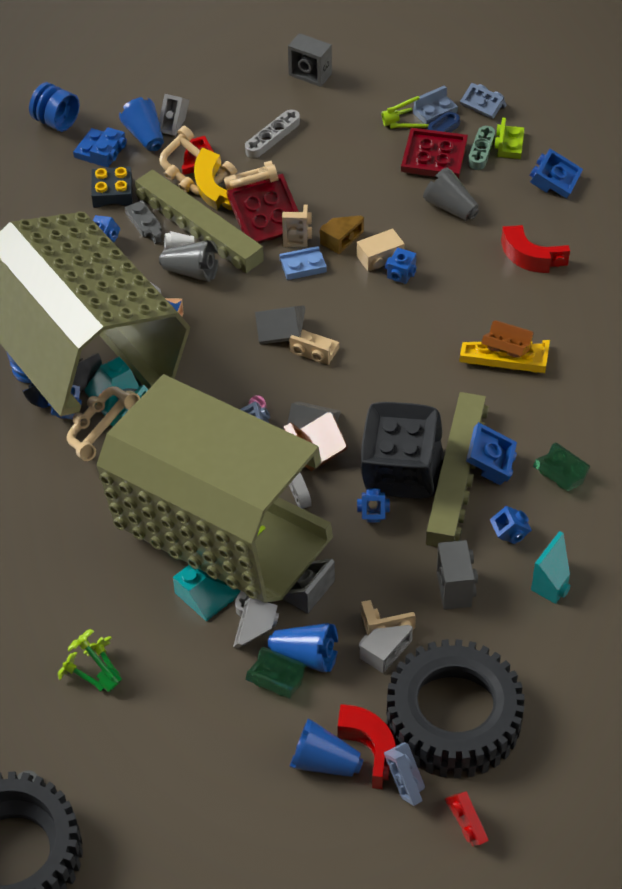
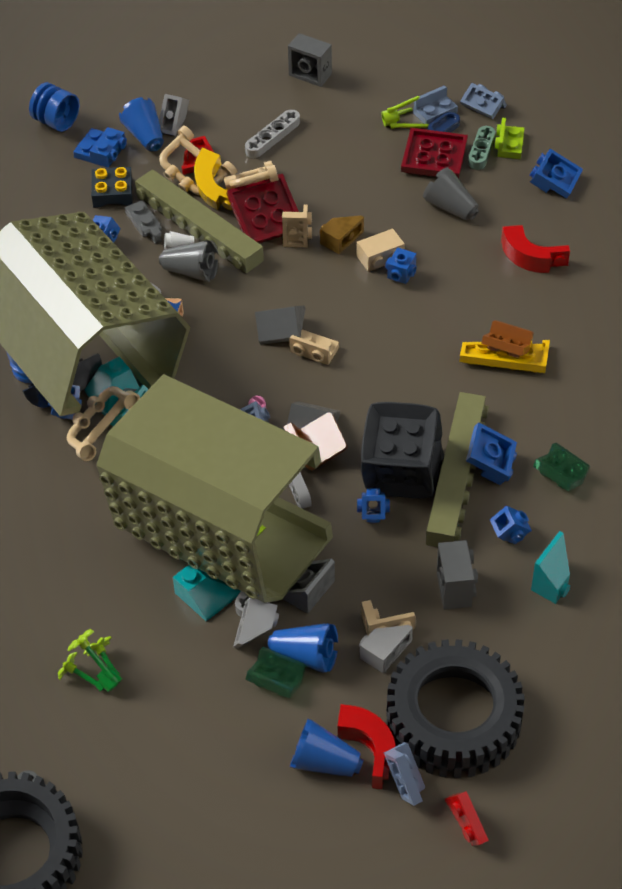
medium blue plate [279,246,327,280] -> none

